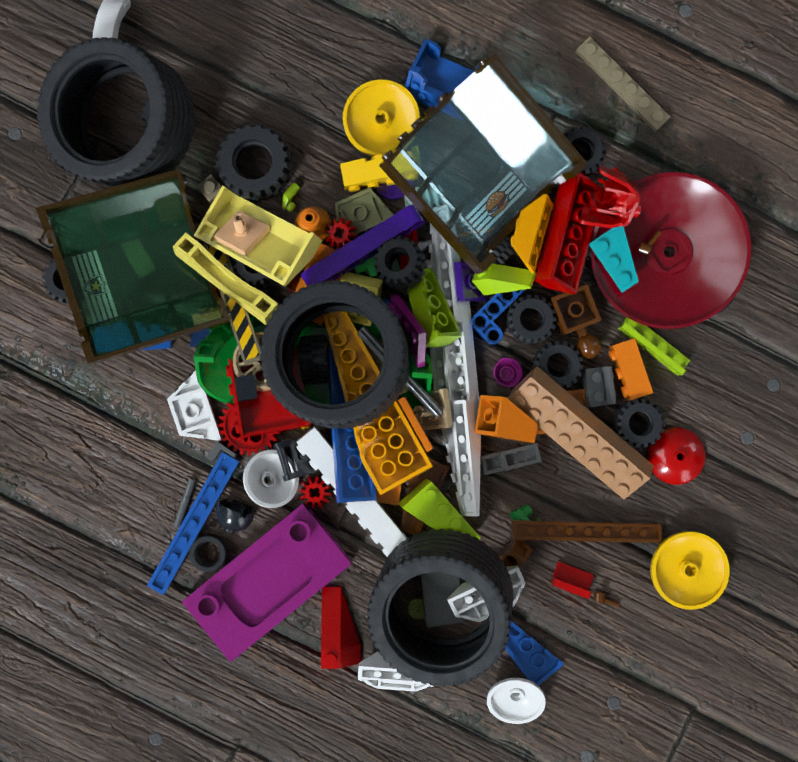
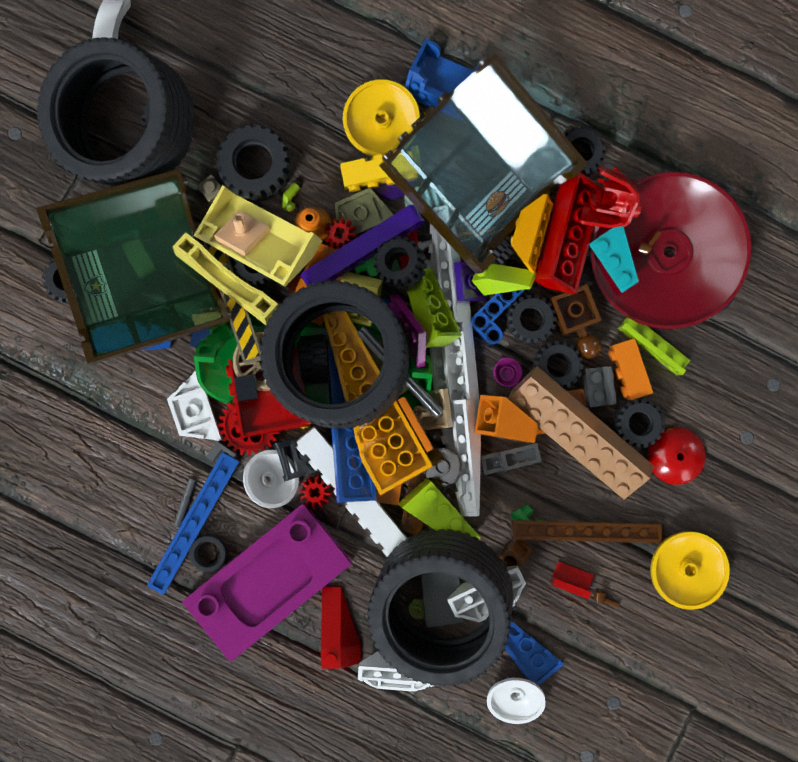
black cylinder [216,498,256,533] -> none
dark tan plate [575,36,670,132] -> none
none -> tile [424,447,462,486]

